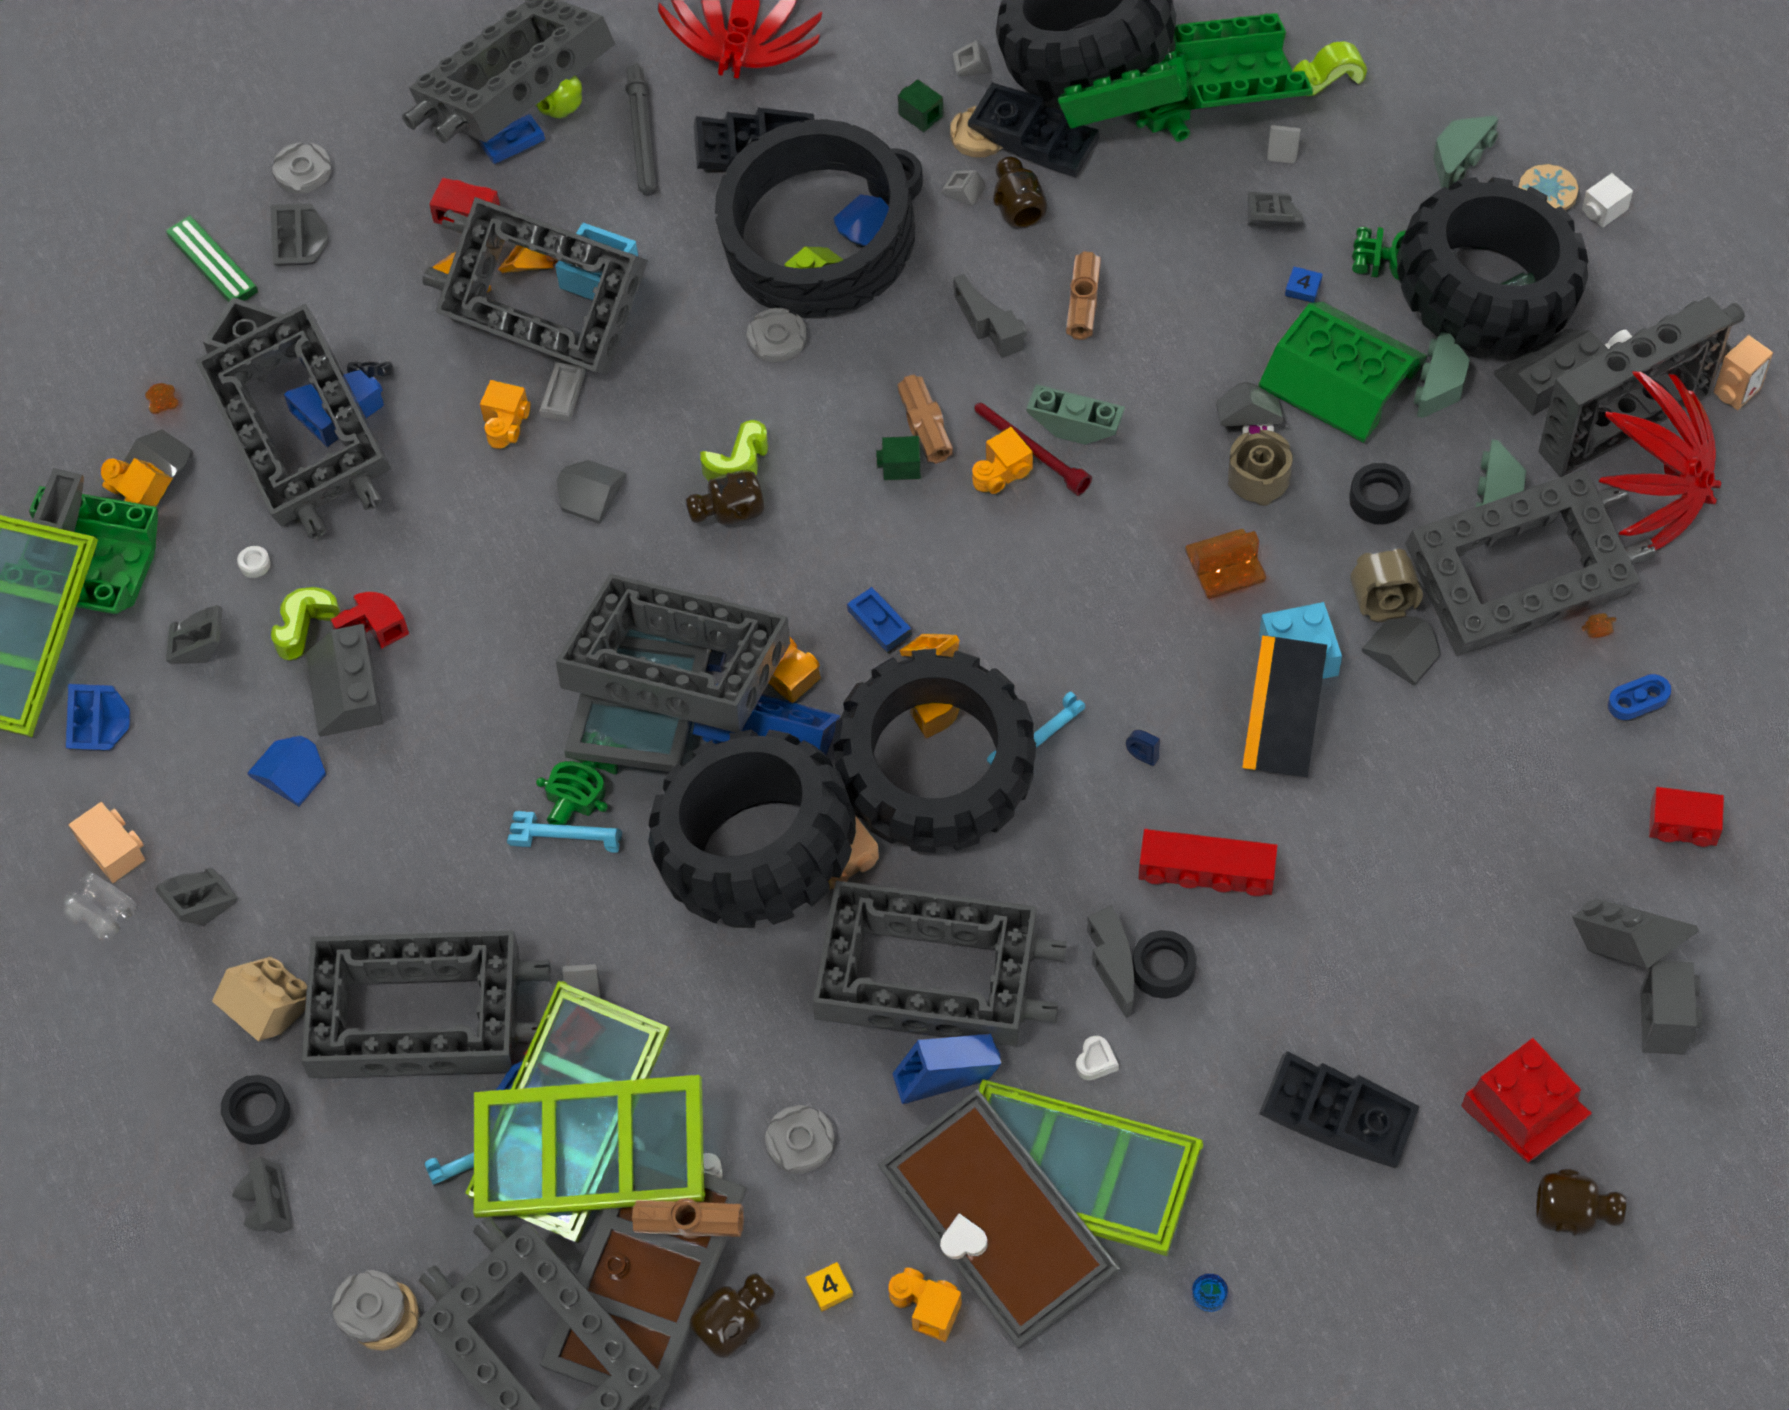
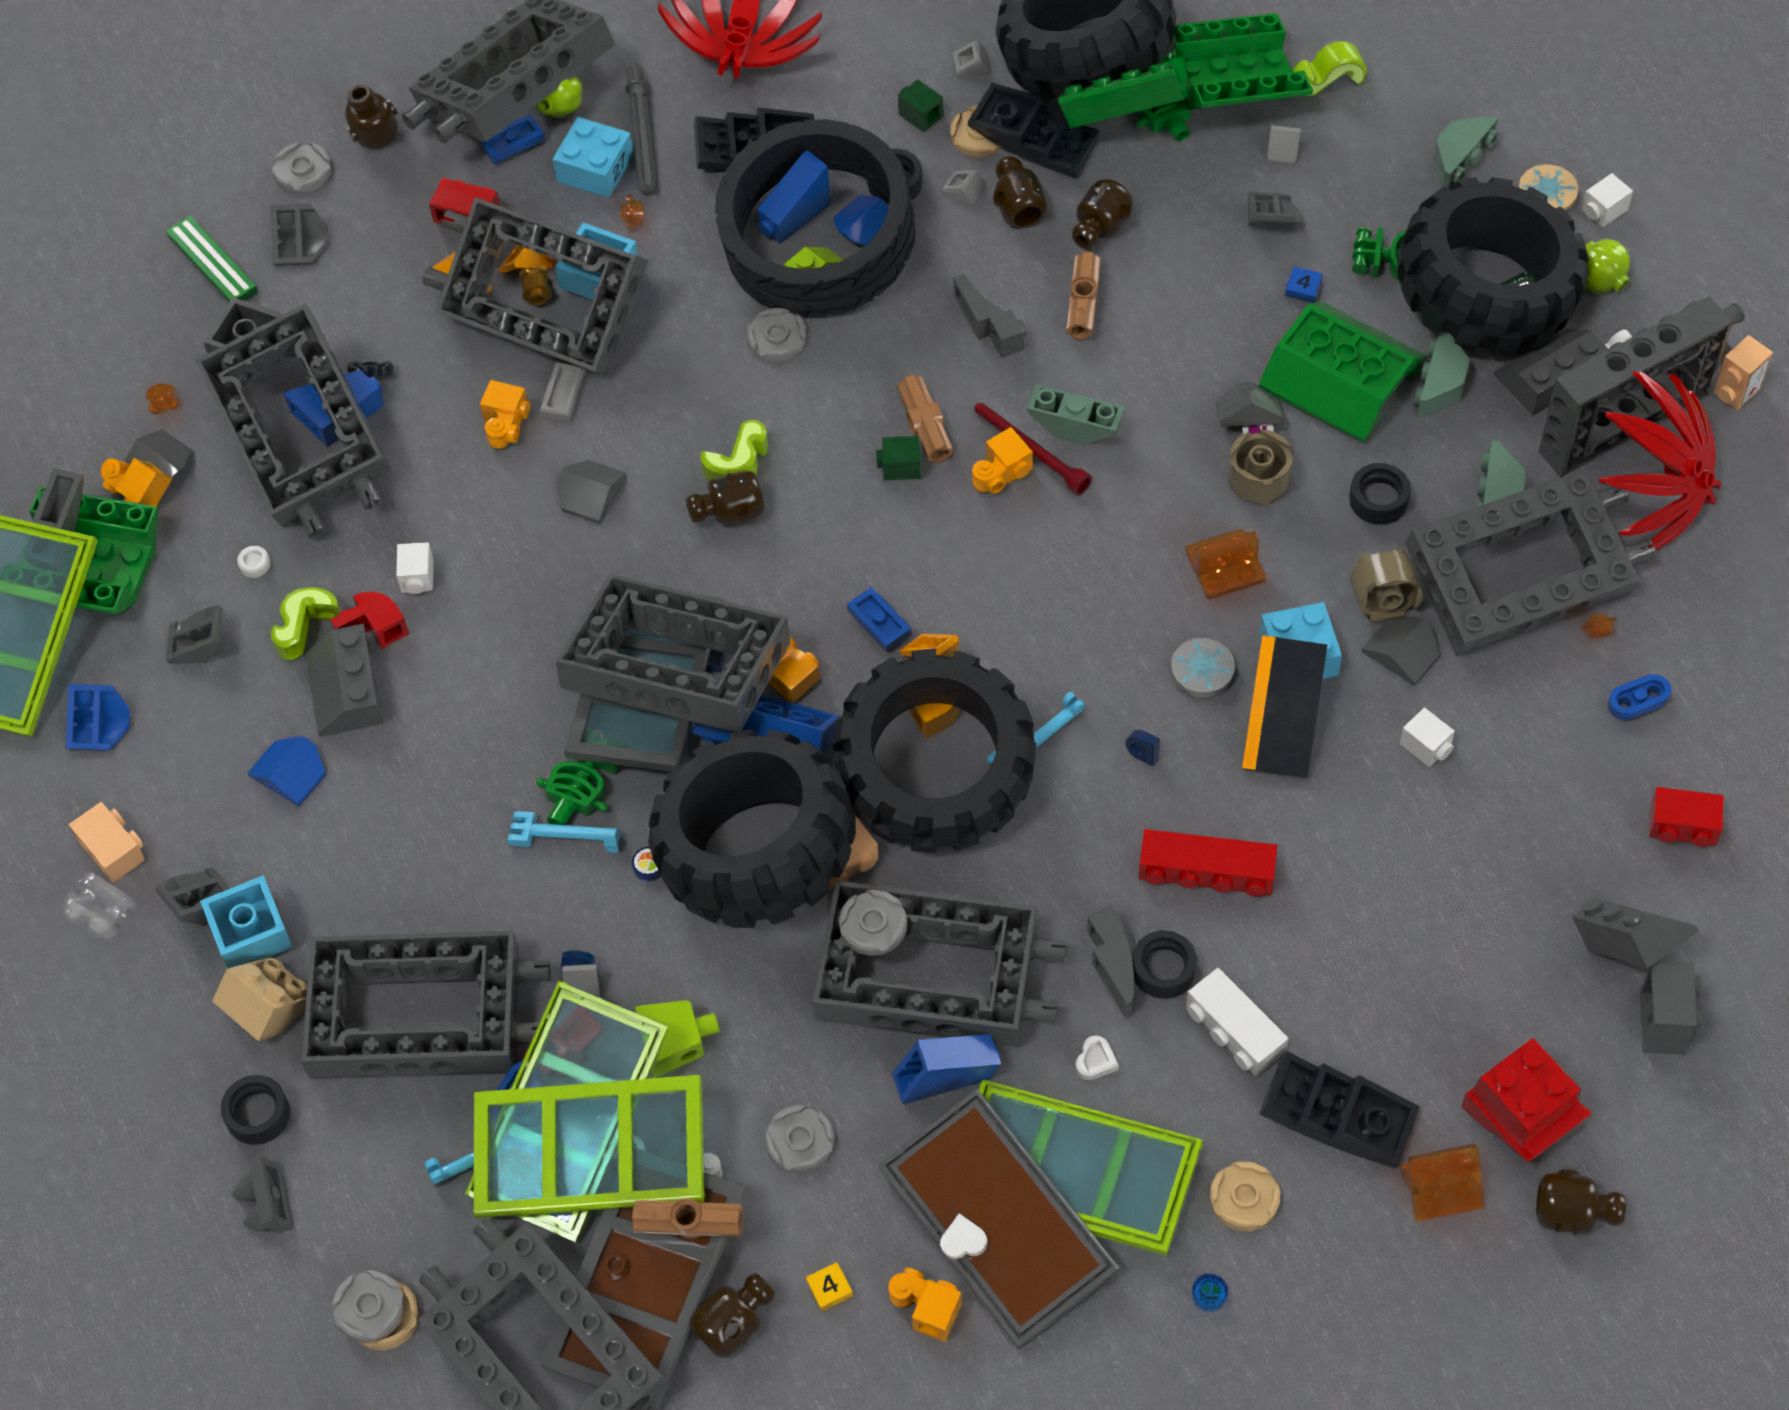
none -> medium azure brick [200,875,293,969]
none -> dark brown piece [345,84,398,149]
none -> white brick [396,542,434,594]
none -> pearl gold brick [519,266,552,306]
none -> medium azure brick [552,117,634,198]
none -> clear blue tile [560,950,595,969]
none -> clear orange plate [621,195,643,230]
none -> tile [632,846,661,881]
none -> lime torso [635,1000,720,1078]
none -> blue slope [757,150,831,244]
none -> light grey tile [839,890,907,956]
none -> dark brown piece [1072,179,1133,249]
none -> light grey tile [1171,638,1235,698]
none -> white brick [1186,968,1289,1077]
none -> tan tile [1210,1161,1280,1232]
none -> white brick [1400,707,1455,768]
none -> clear orange bracket [1400,1144,1484,1221]
none -> lime plant [1585,239,1630,294]

